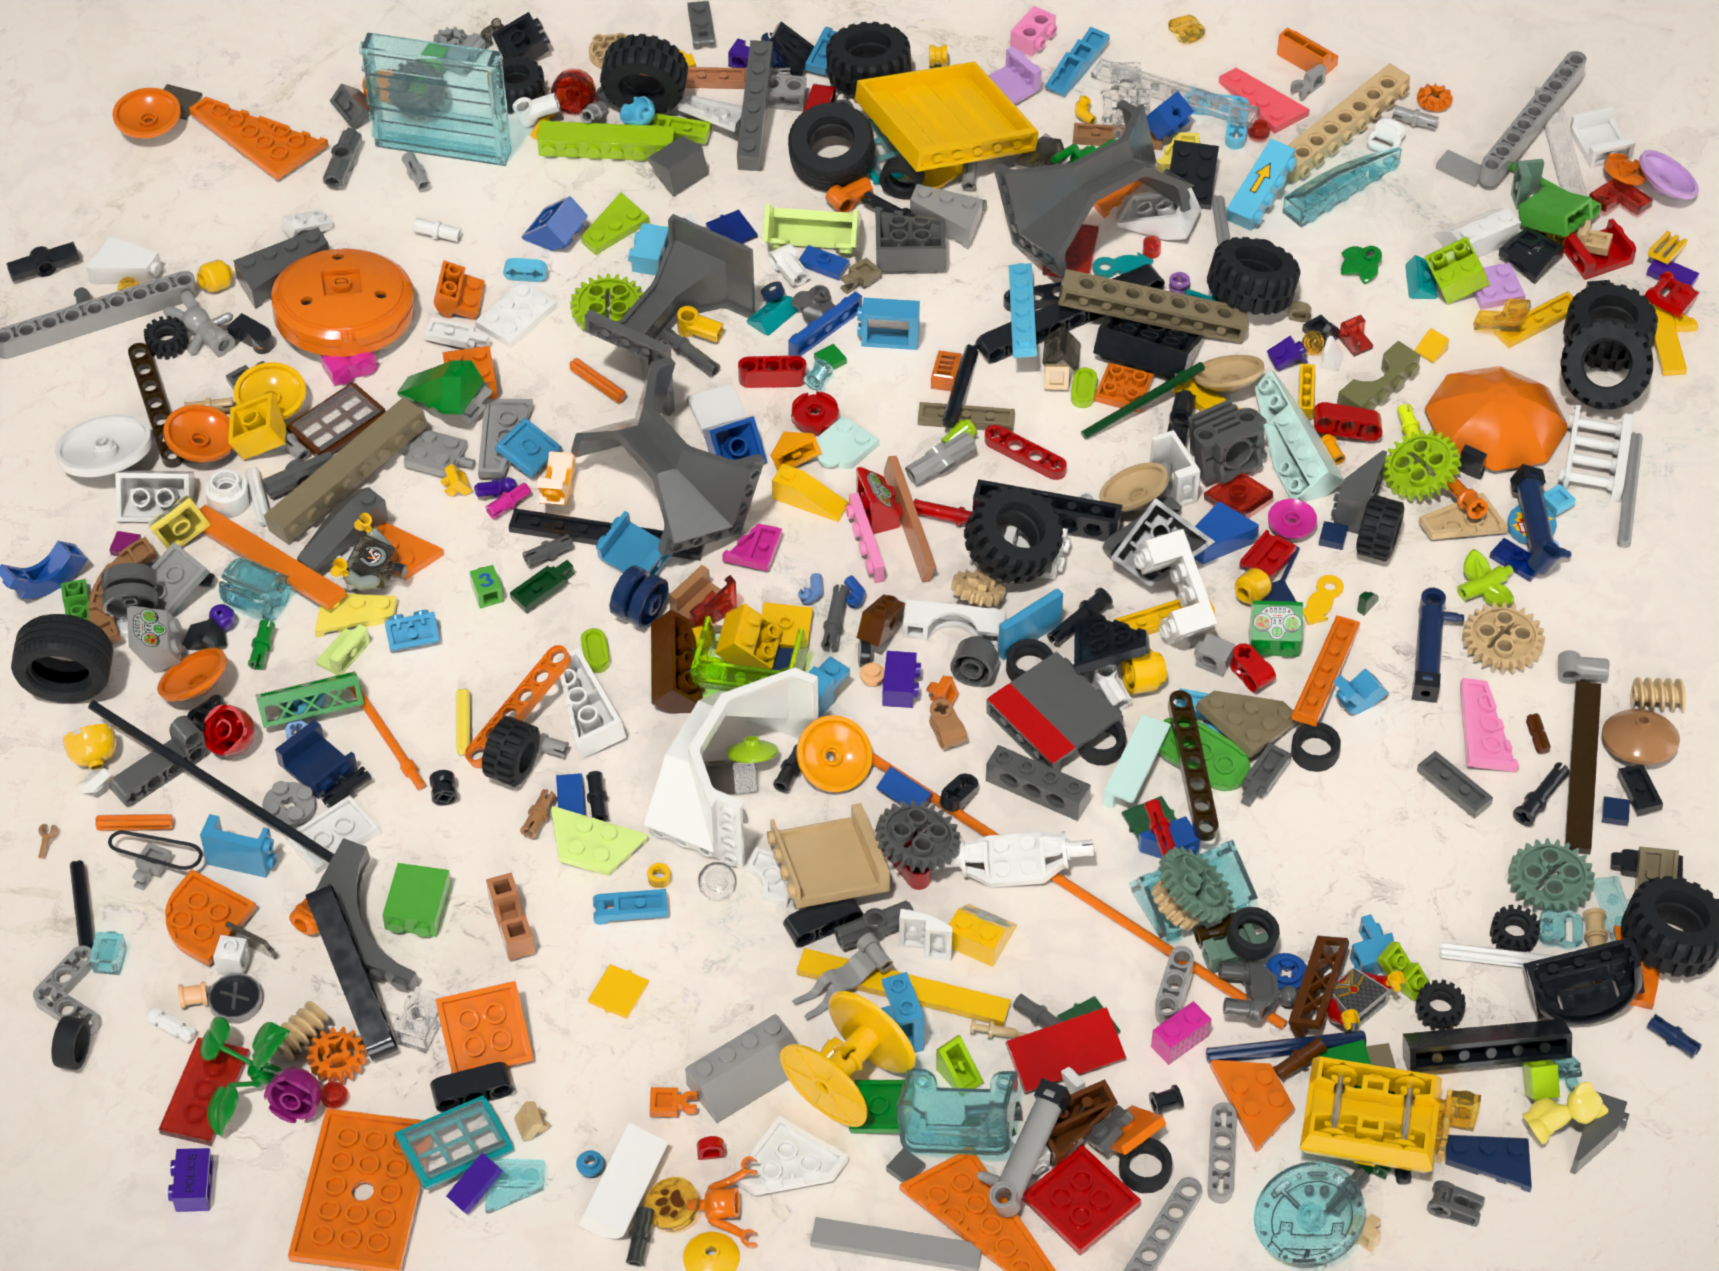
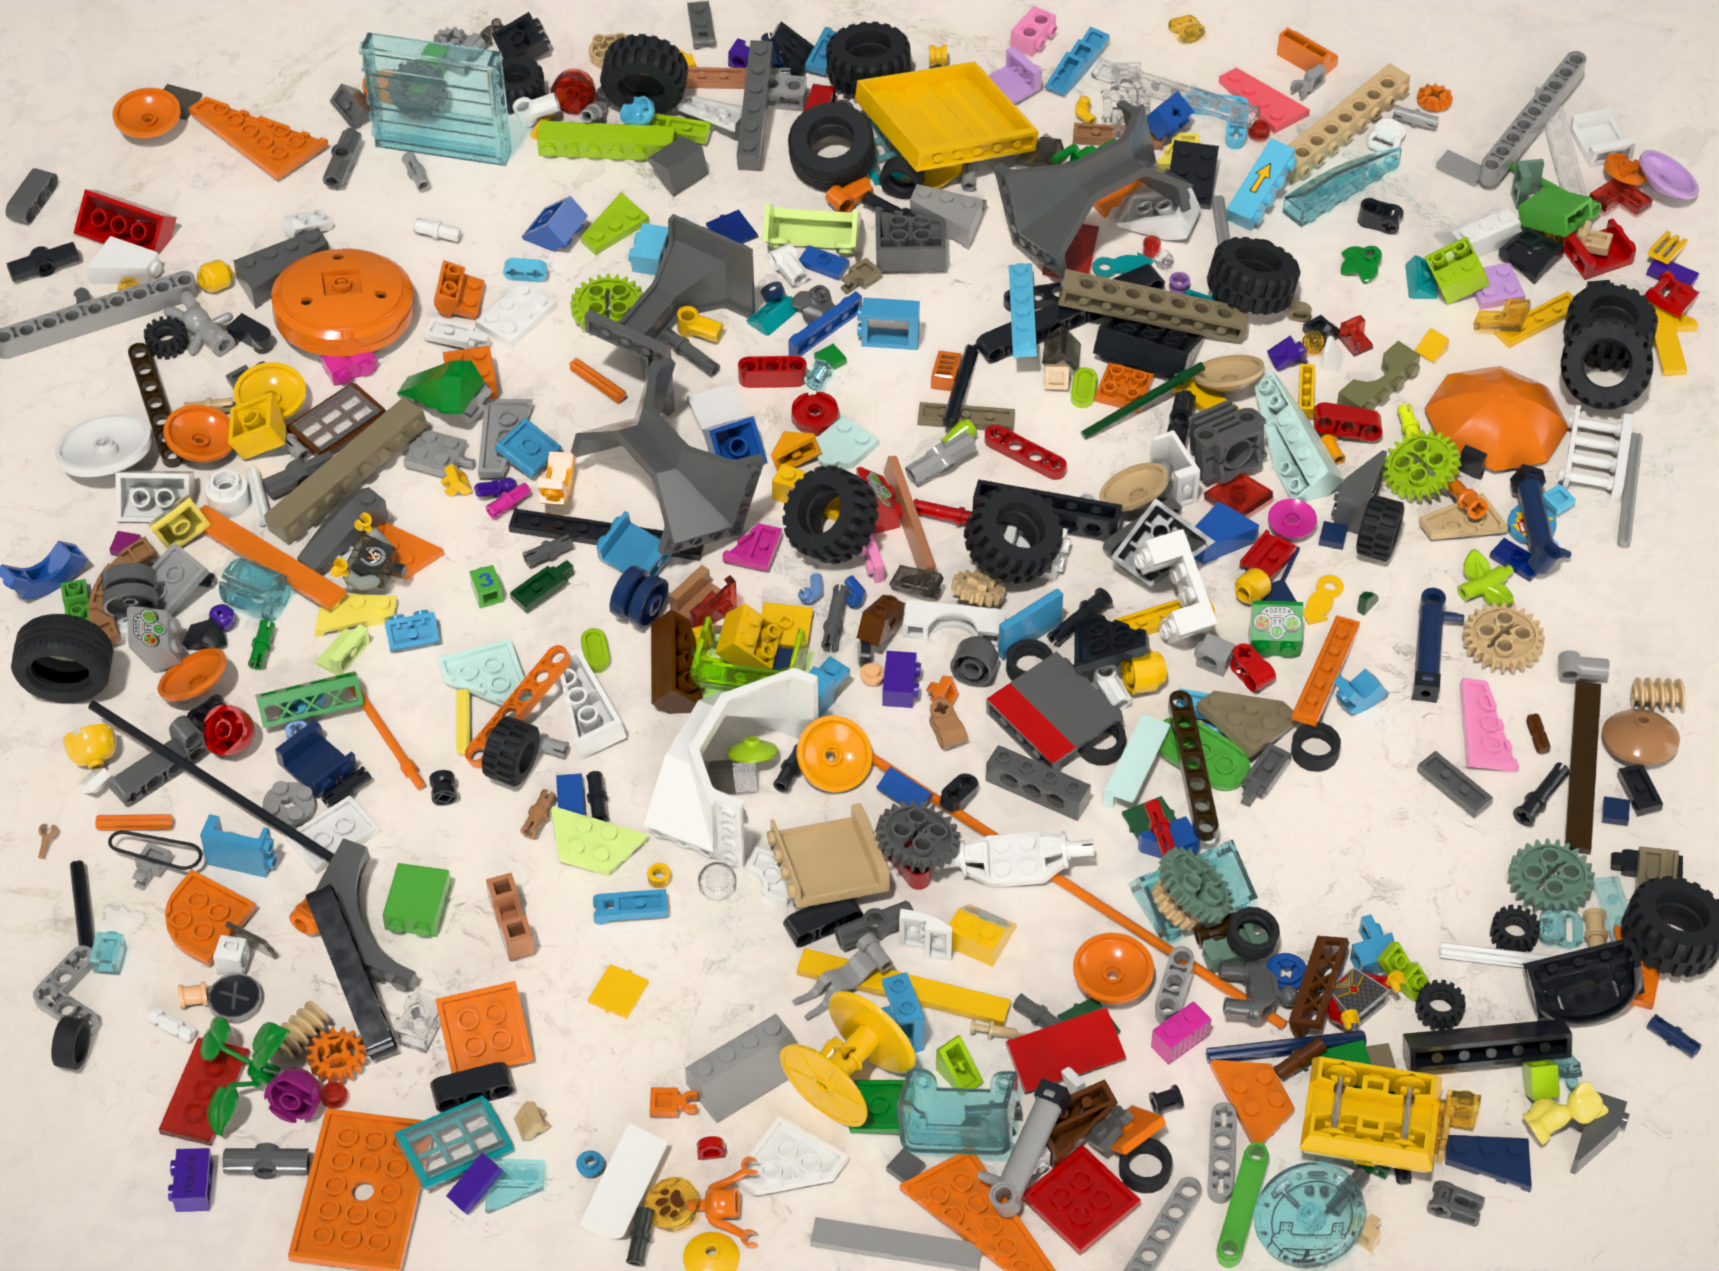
none -> dark grey beam [5,168,58,224]
none -> red slope [73,189,177,254]
none -> dark grey piece [222,1143,310,1179]
none -> light aqua plate [437,638,531,706]
none -> black tyre [782,465,879,564]
none -> clear smoke plate [889,565,944,599]
none -> orange dish [1073,933,1154,1004]
none -> clear hinge [1154,250,1174,270]
none -> bright green piece [1216,1142,1269,1268]
none -> black piece [1357,198,1404,234]

